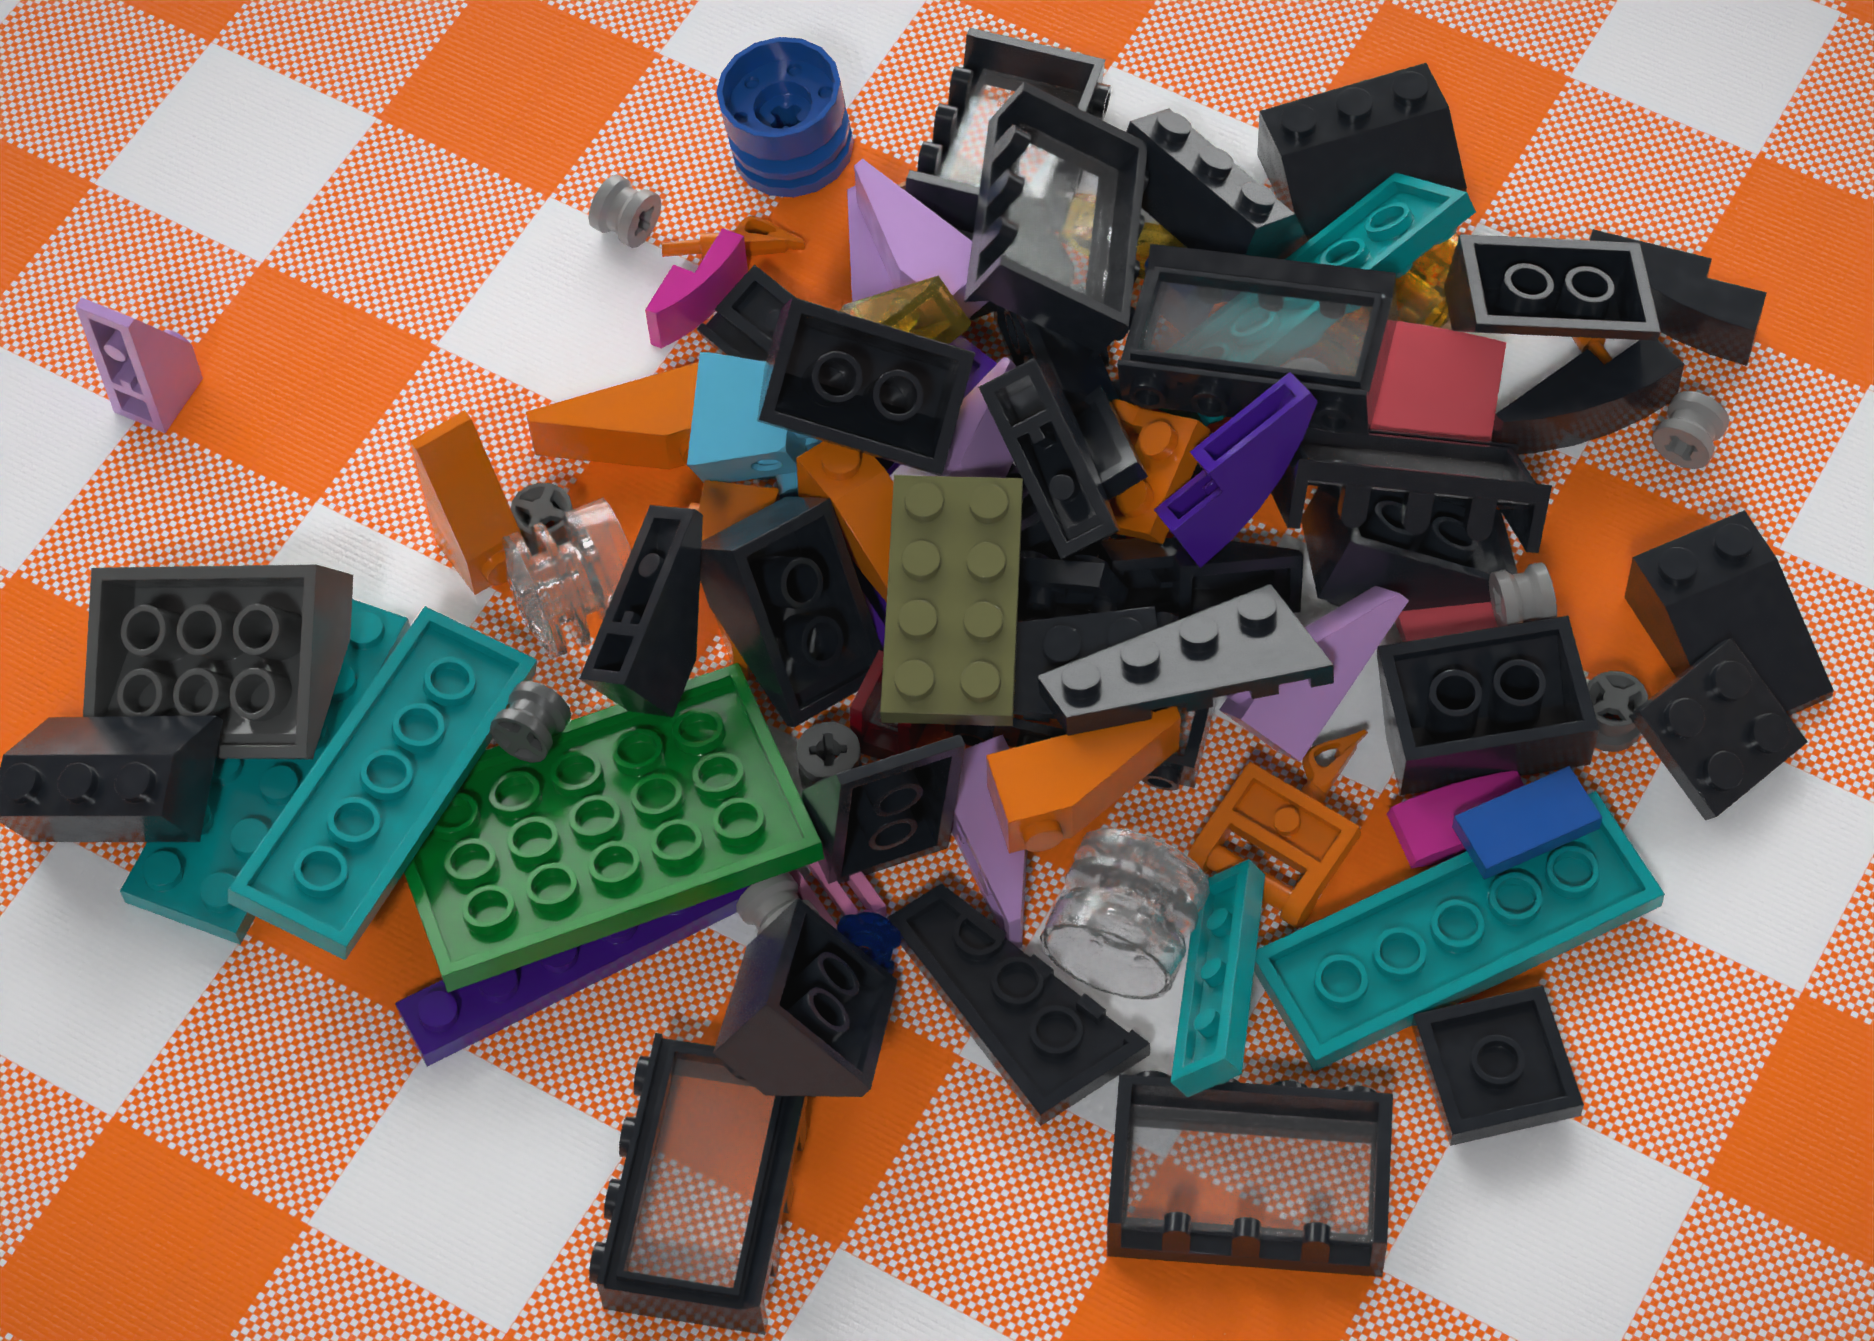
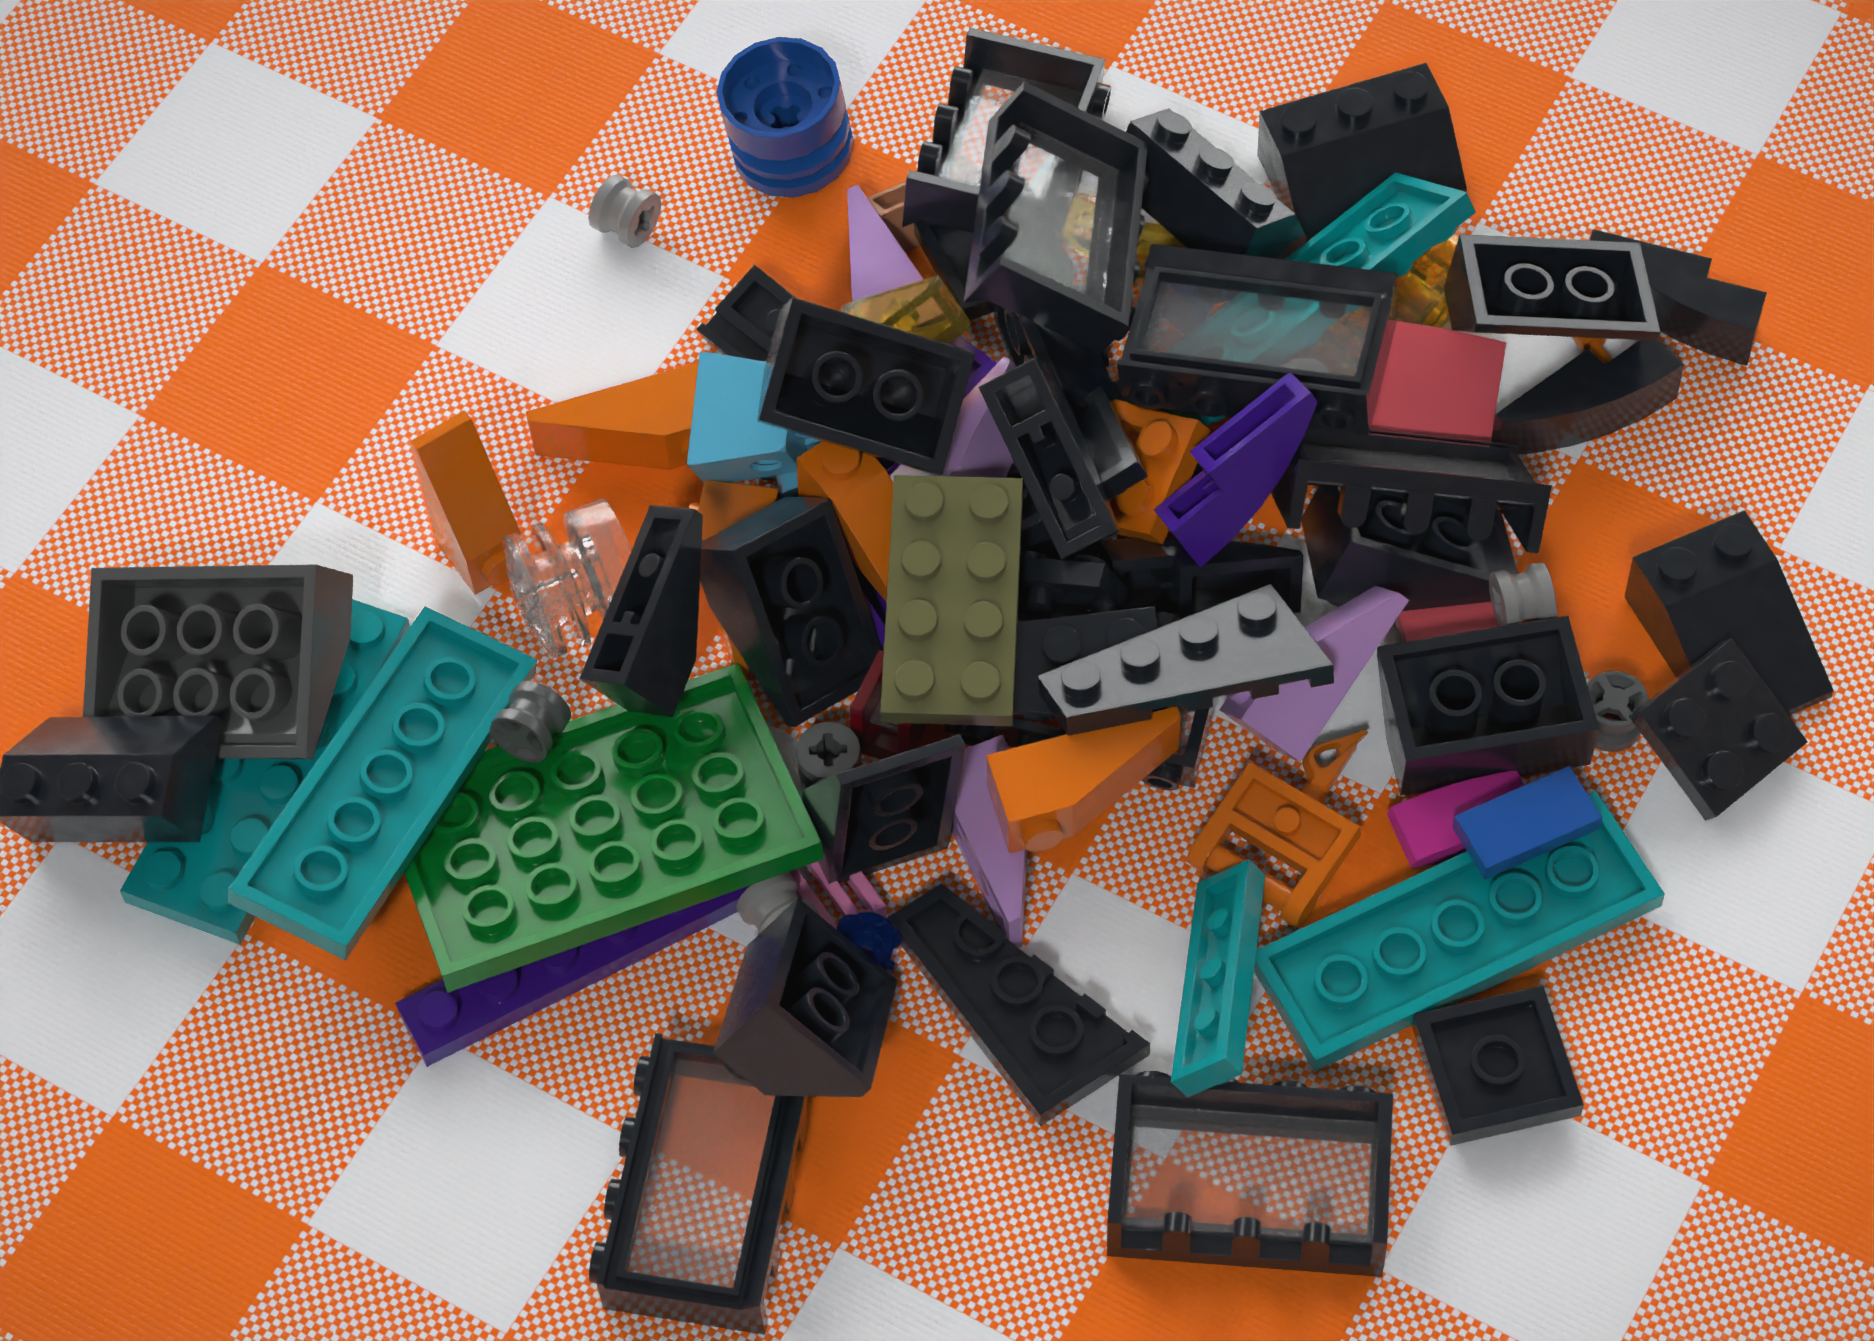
lavender slope [75,297,203,433] -> none
dark grey wheel [511,483,578,561] -> none
dark pink slope [645,228,748,349] -> none
orange hand [661,216,805,260] -> none
lavender slope [854,159,988,338] -> none
clear wheel [1040,828,1210,1000] -> none
light grey wheel [1652,391,1730,469] -> none

